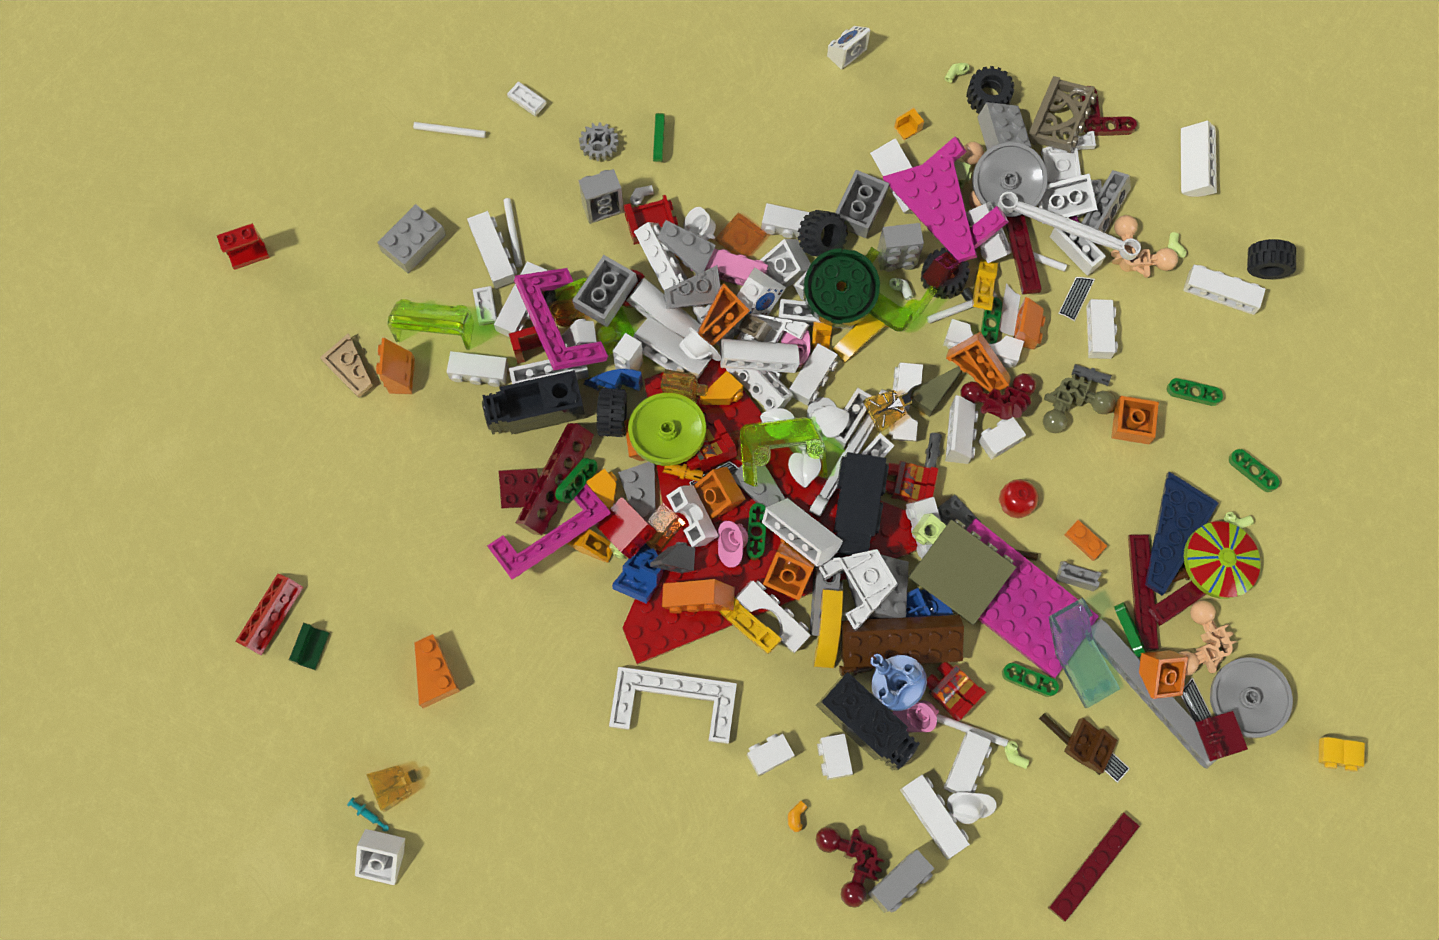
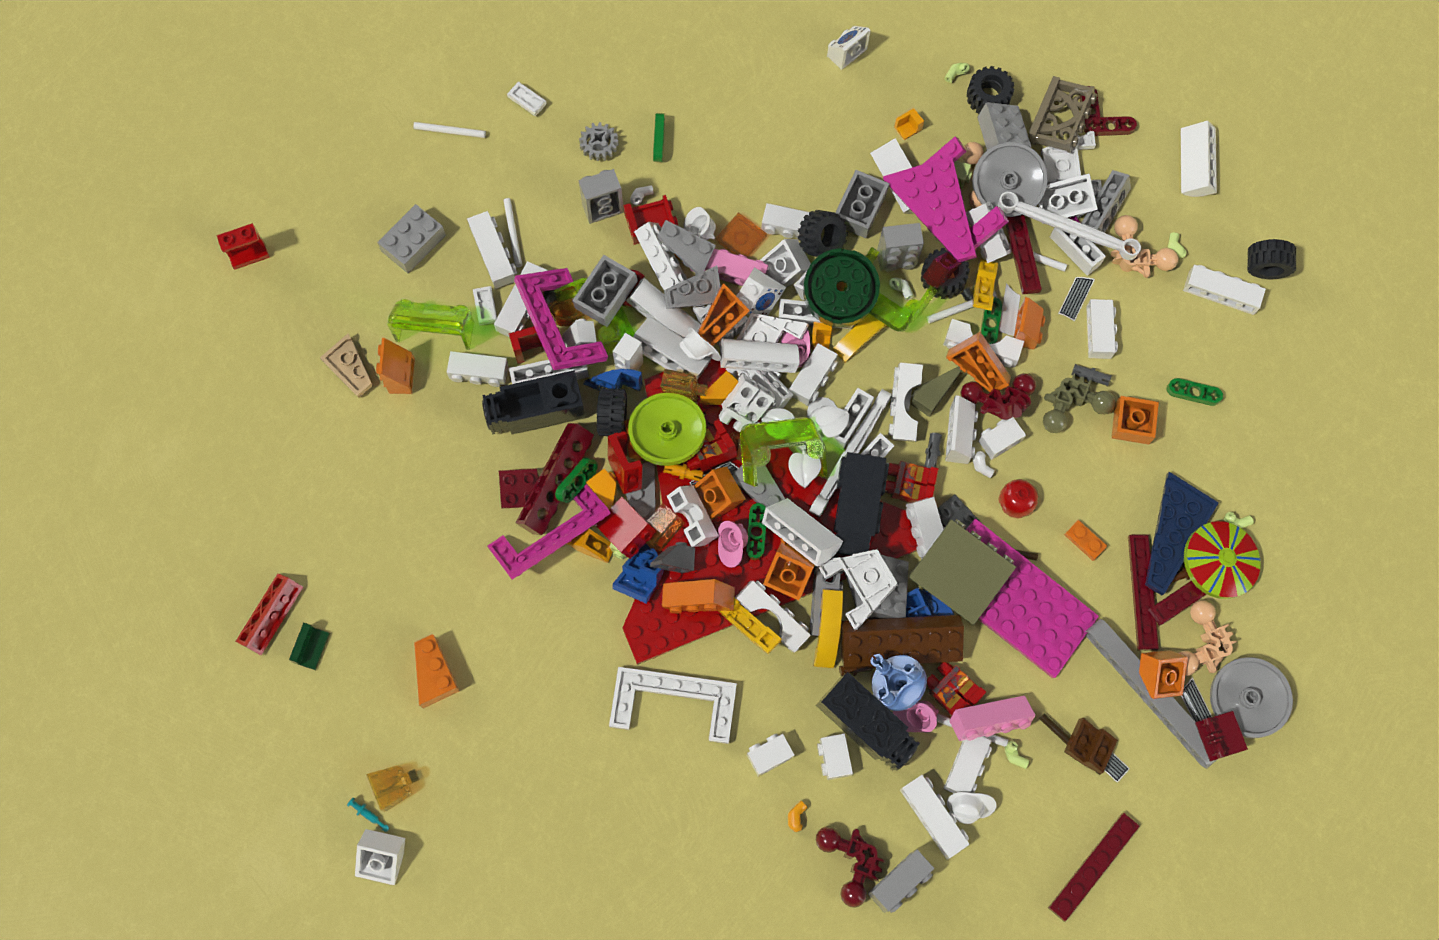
dark tan slope [738,313,772,342] -> none
clear yellow torso [862,390,912,433] -> none
yellowish green brick [911,513,946,545] -> none
green beam [1002,663,1059,697] -> none
clear light blue windscreen [1048,598,1120,708] -> none
light grey hinge [1056,561,1101,592] -> none
green beam [1114,602,1147,658] -> none
green beam [1229,449,1280,492] -> none
yellow brick [1318,737,1365,772] -> none
none -> red panel [608,431,642,494]
none -> white hips [719,373,775,433]
none -> bright pink brick [949,696,1036,741]
none -> white arm [973,451,995,478]

